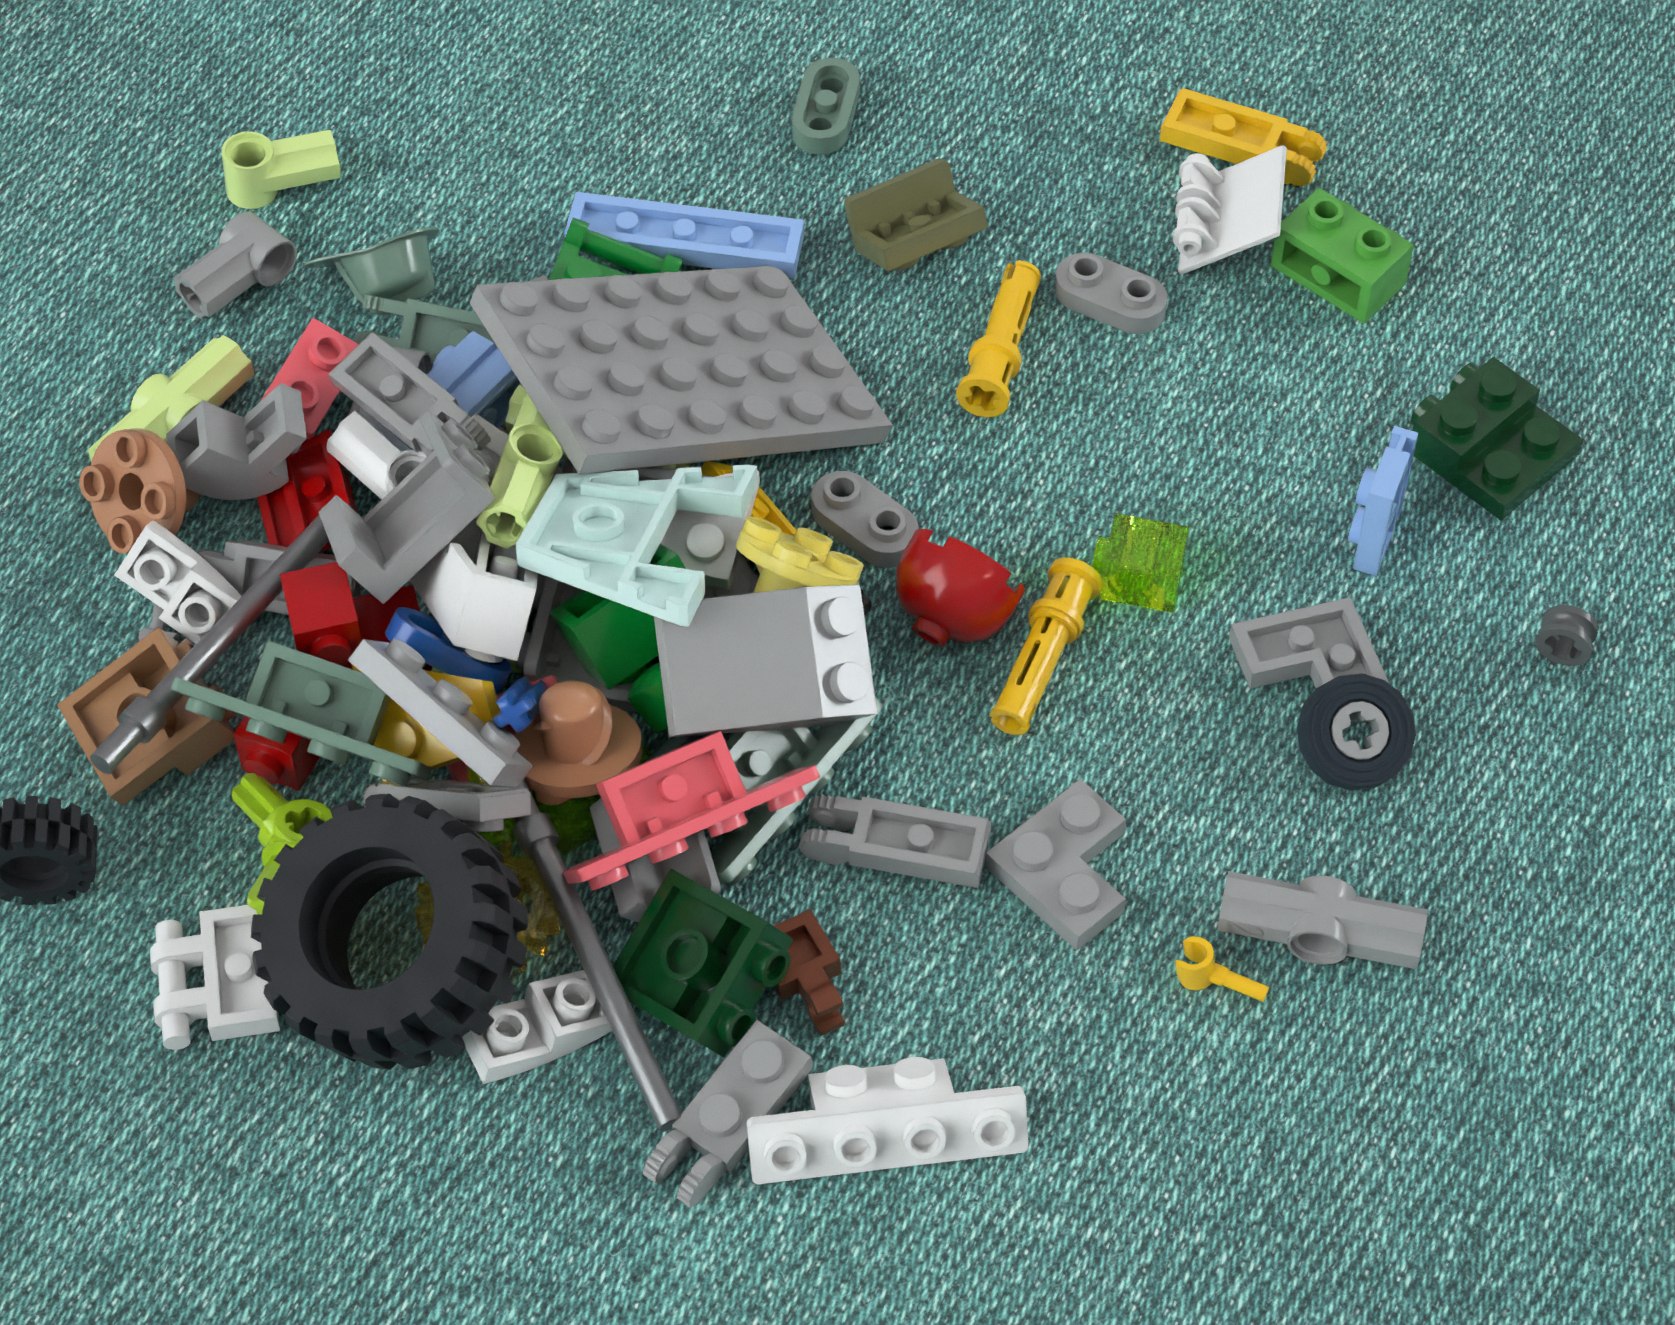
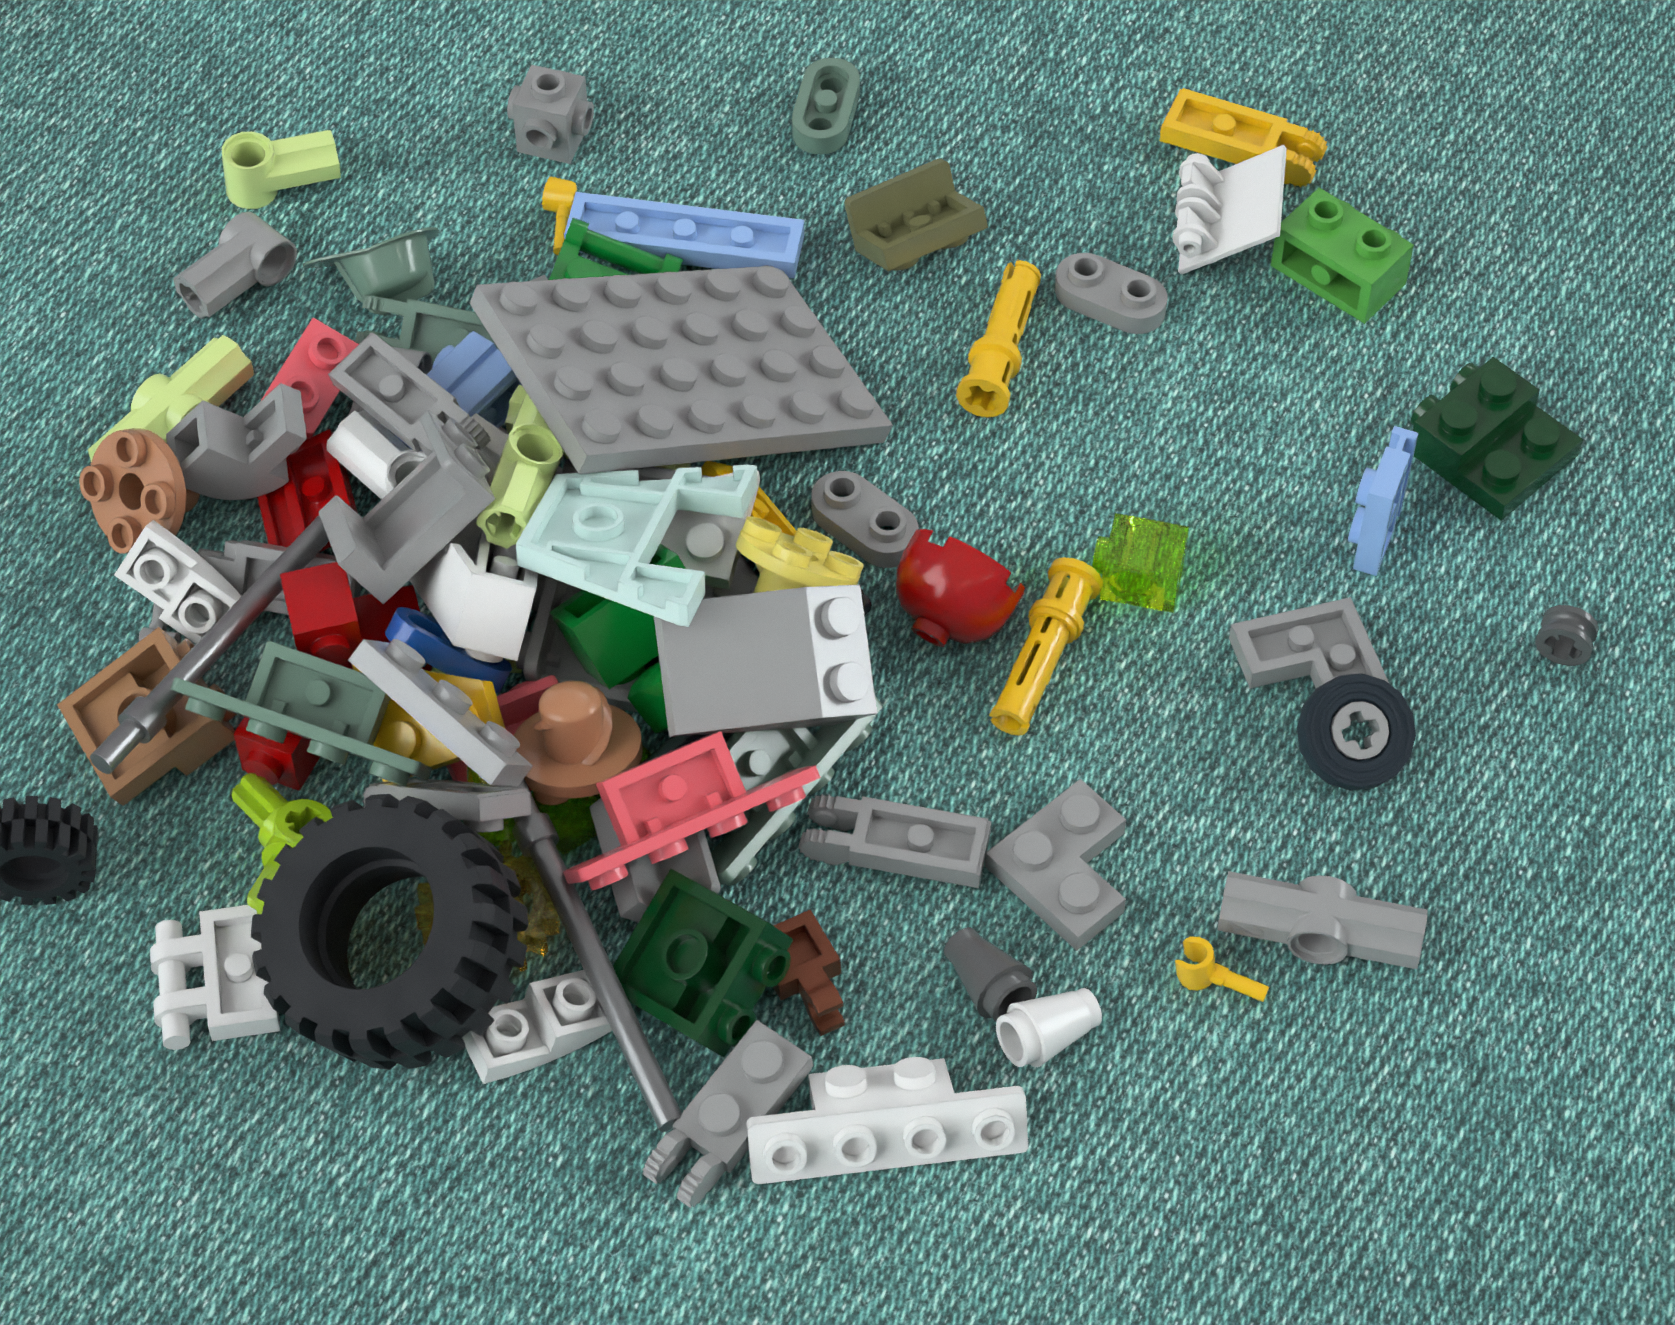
blue axle [493,676,548,733] -> none
none -> light grey brick [507,65,594,164]
none -> yellow hand [542,176,577,255]
none -> dark grey cone [944,927,1037,1022]
none -> white cone [996,988,1102,1067]

